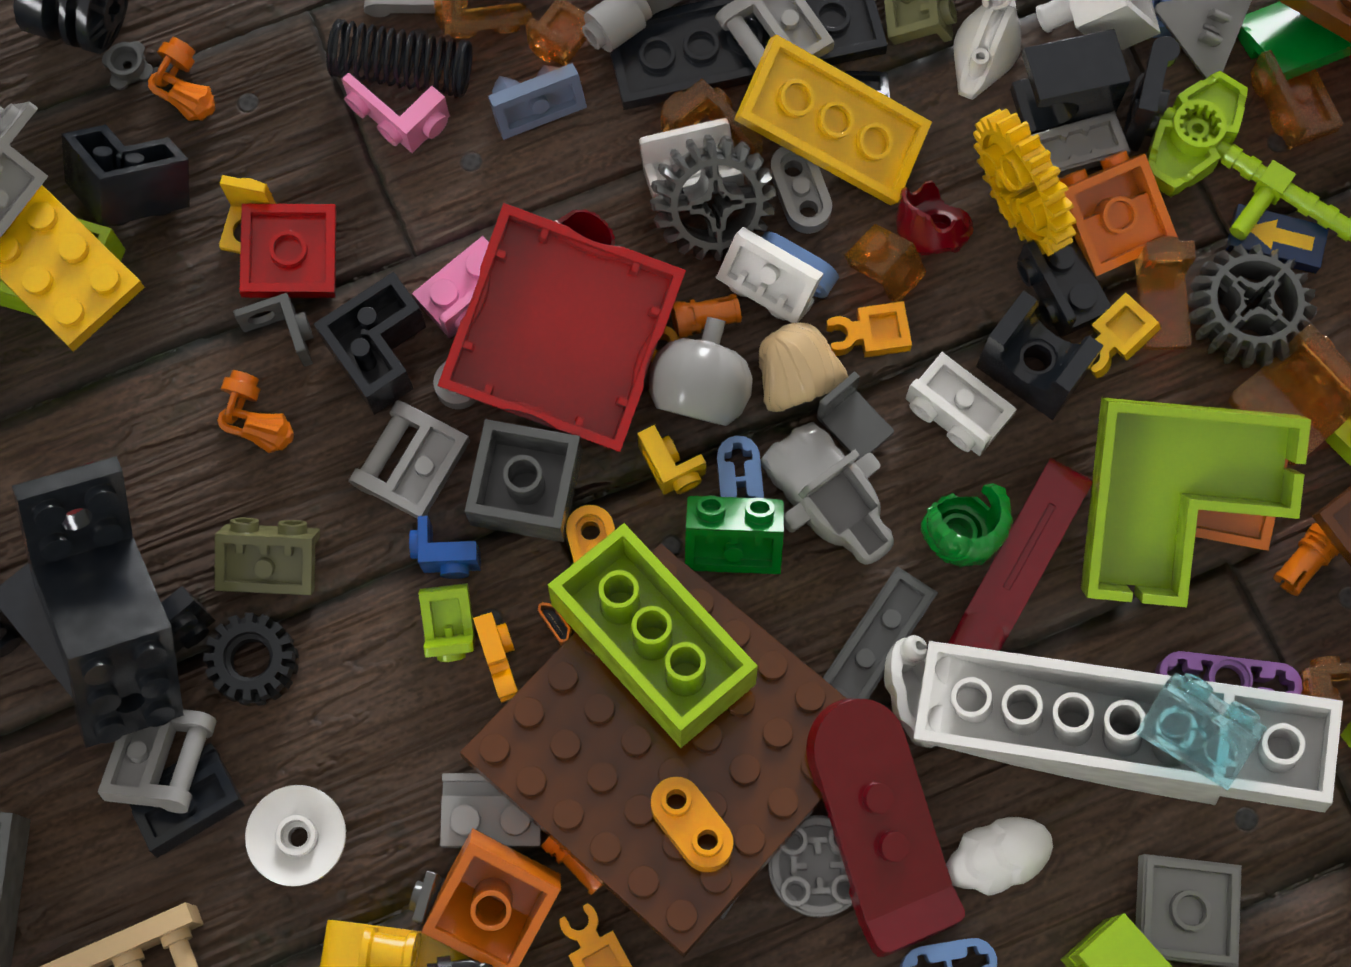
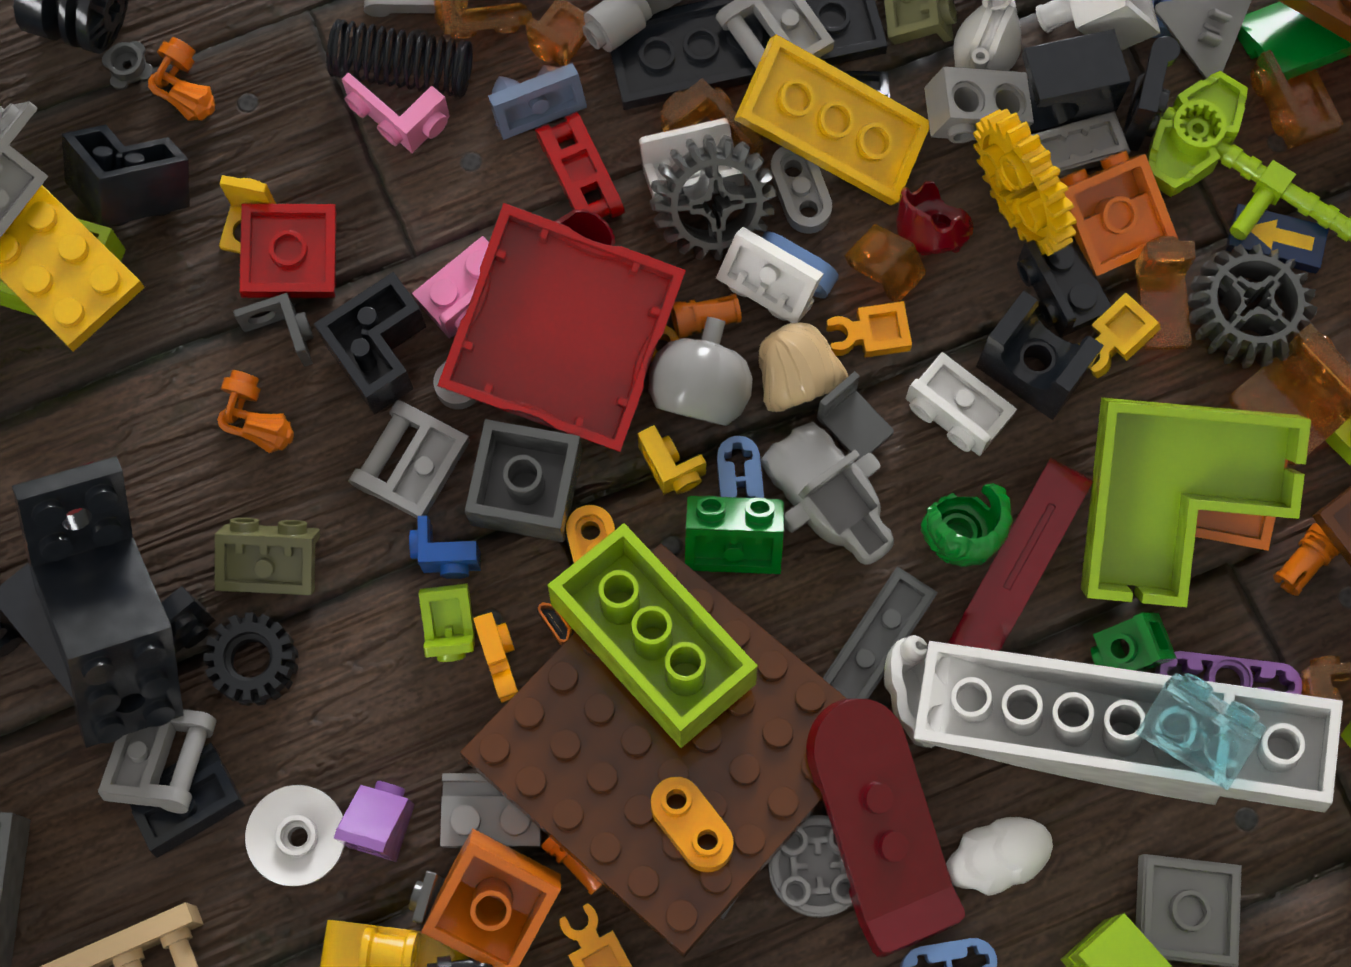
none -> medium lavender slope [334,781,415,862]
none -> red plate [535,111,625,219]
none -> light grey brick [924,67,1034,143]
none -> green brick [1091,613,1177,672]

